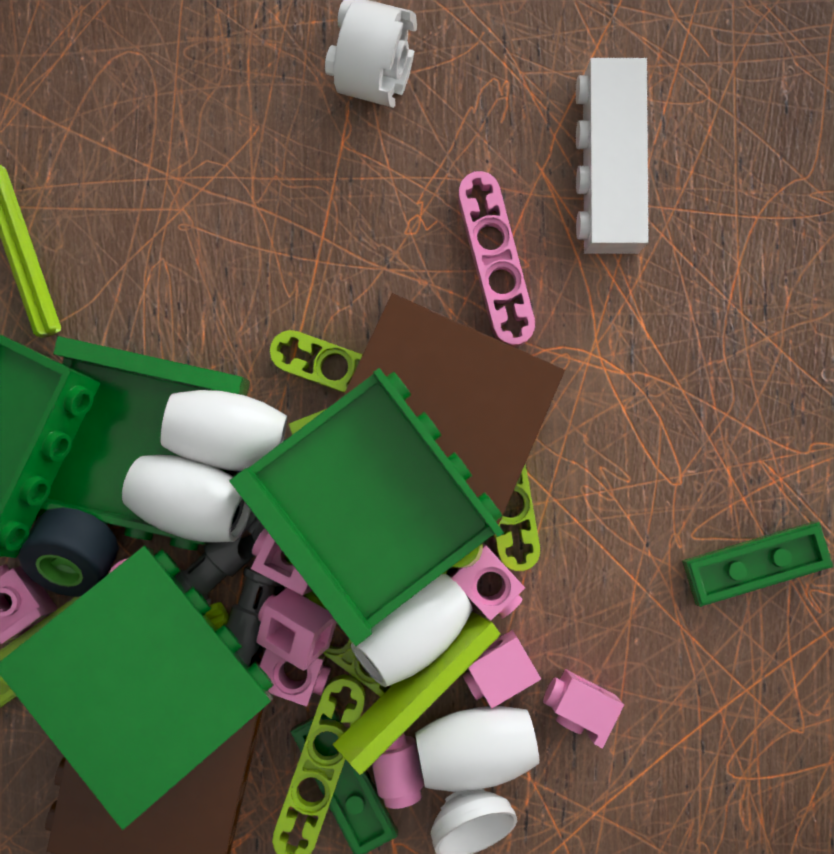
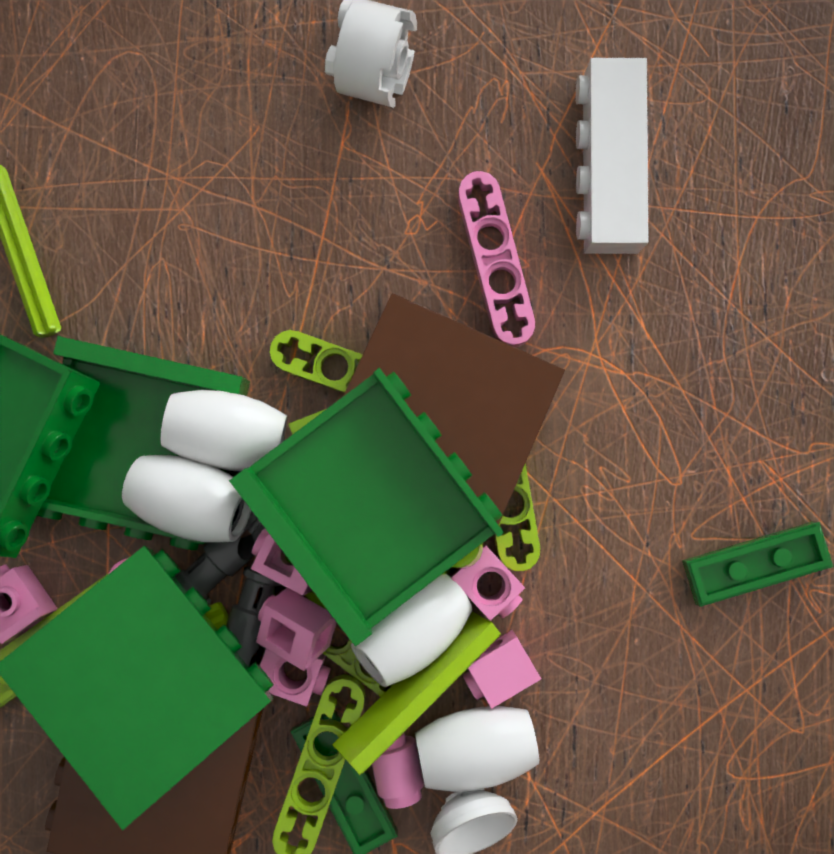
black wheel [18,507,119,597] -> none
bright pink brick [543,669,624,749] -> none

